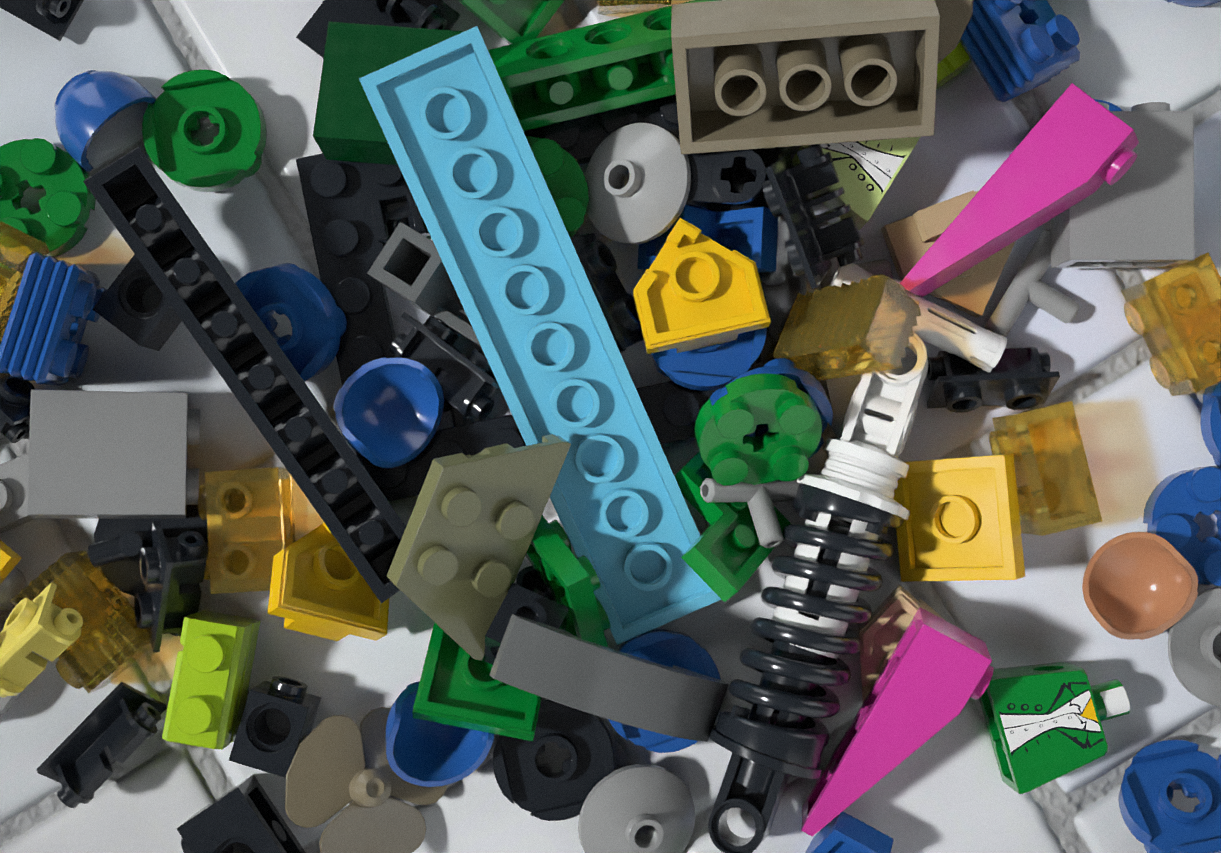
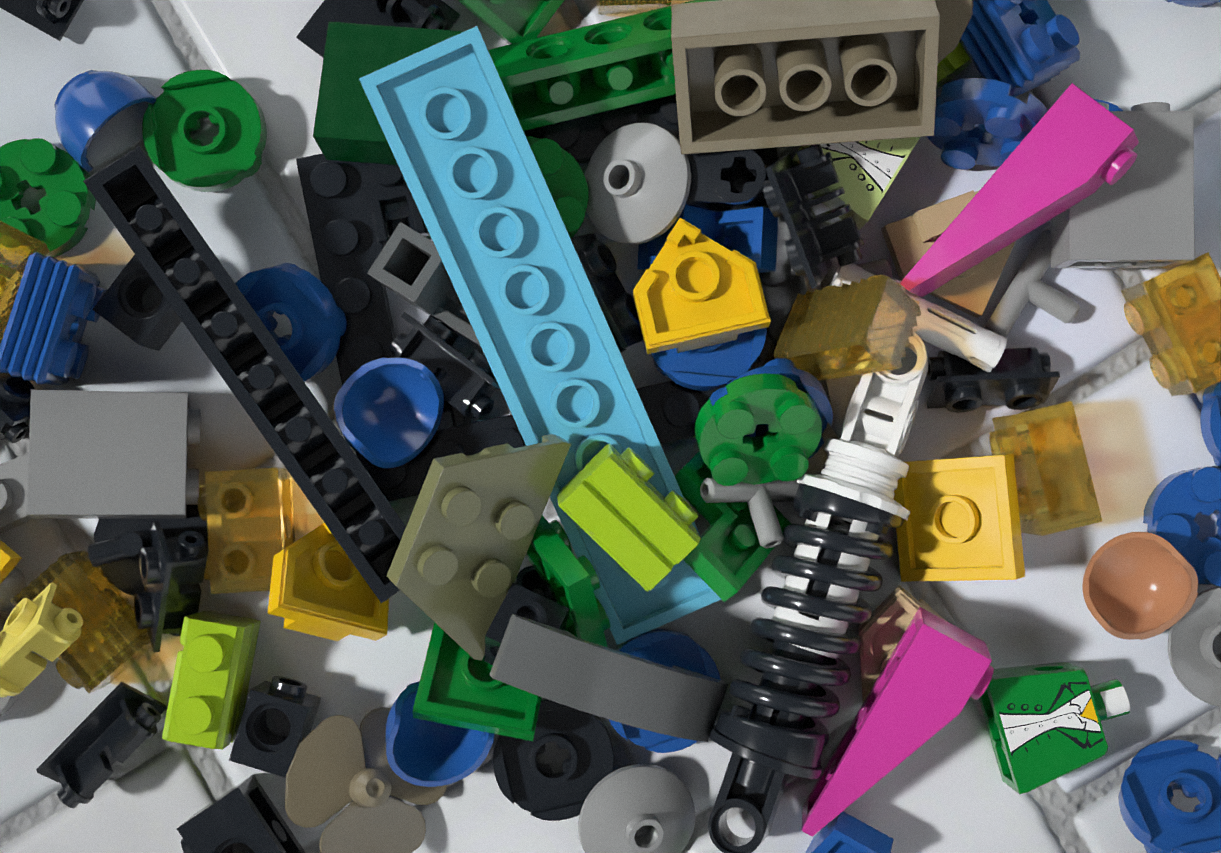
none -> lime brick [557,443,701,591]
none -> blue plate [926,78,1048,170]

